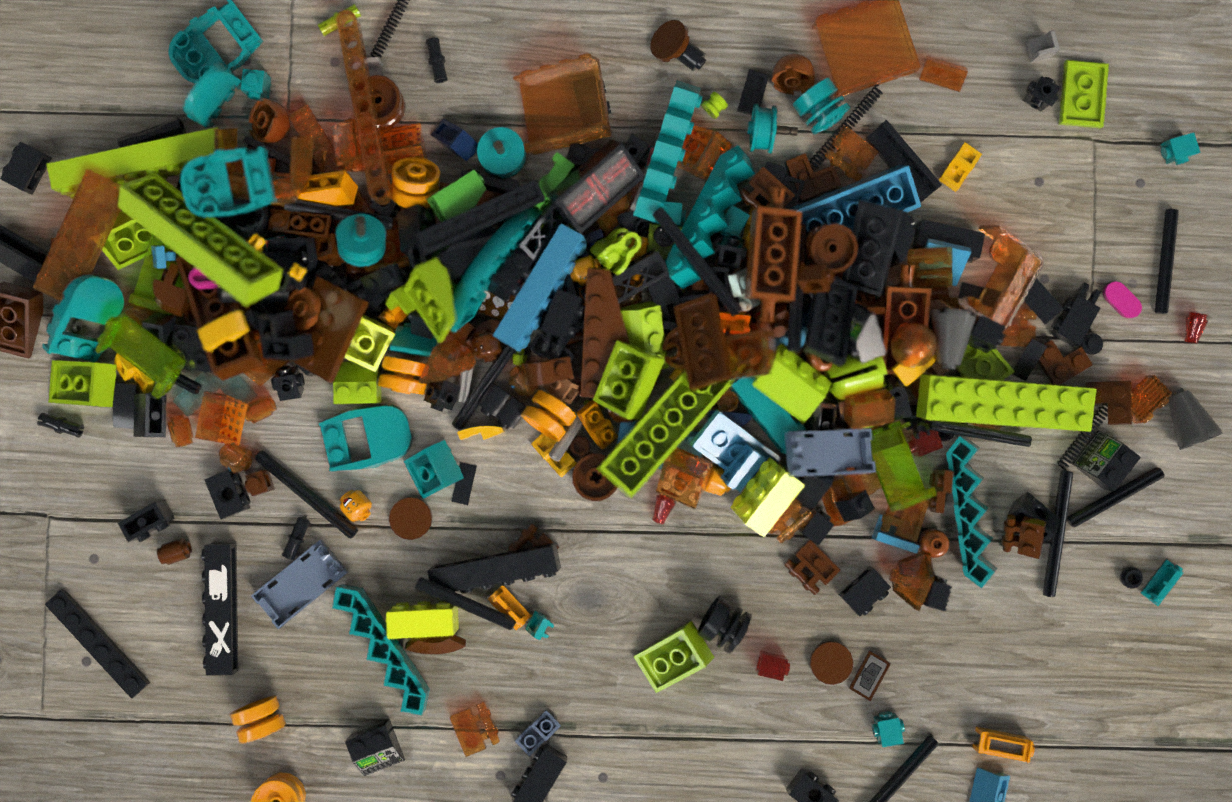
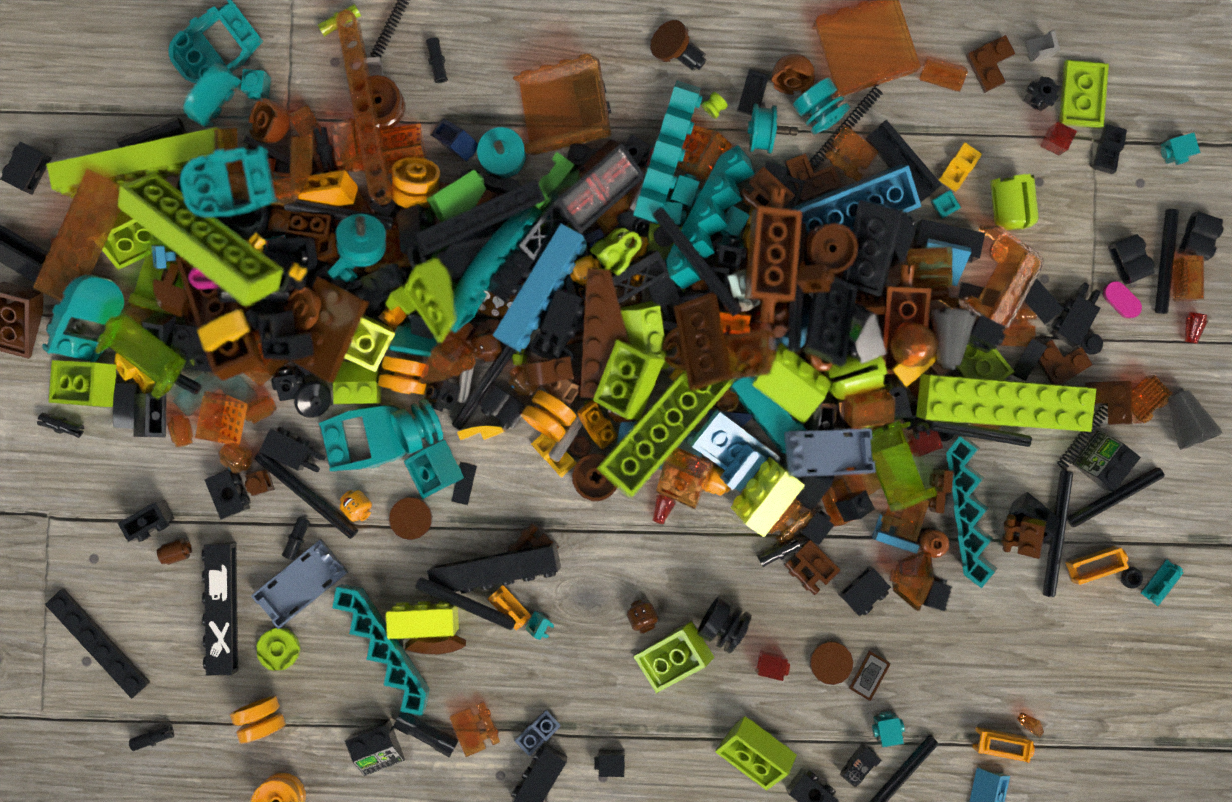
none -> black axle [129,724,175,751]
none -> lime tile [256,627,300,671]
none -> black hinge [259,426,326,472]
none -> black piece [294,381,332,418]
none -> black pin [313,127,337,173]
none -> teal tile [328,258,358,282]
none -> teal wheel [390,398,443,455]
none -> black axle [393,712,459,758]
none -> black brick [594,750,625,777]
none -> reddish brown head [627,600,658,634]
none -> teal brick [670,174,702,210]
none -> lime slope [715,716,797,791]
none -> black pin [757,536,801,567]
none -> black leg [840,743,882,787]
none -> teal tile [931,189,961,219]
none -> reddish brown plate [966,35,1015,93]
none -> lime cylinder [990,174,1039,231]
none -> clear orange tile [1017,713,1044,738]
none -> clear red brick [1040,122,1077,156]
none -> light orange window [1065,546,1128,585]
none -> black slope [1092,124,1127,174]
none -> black brick [1108,234,1155,285]
none -> clear orange brick [1172,256,1204,302]
none -> black brick [1178,211,1224,262]

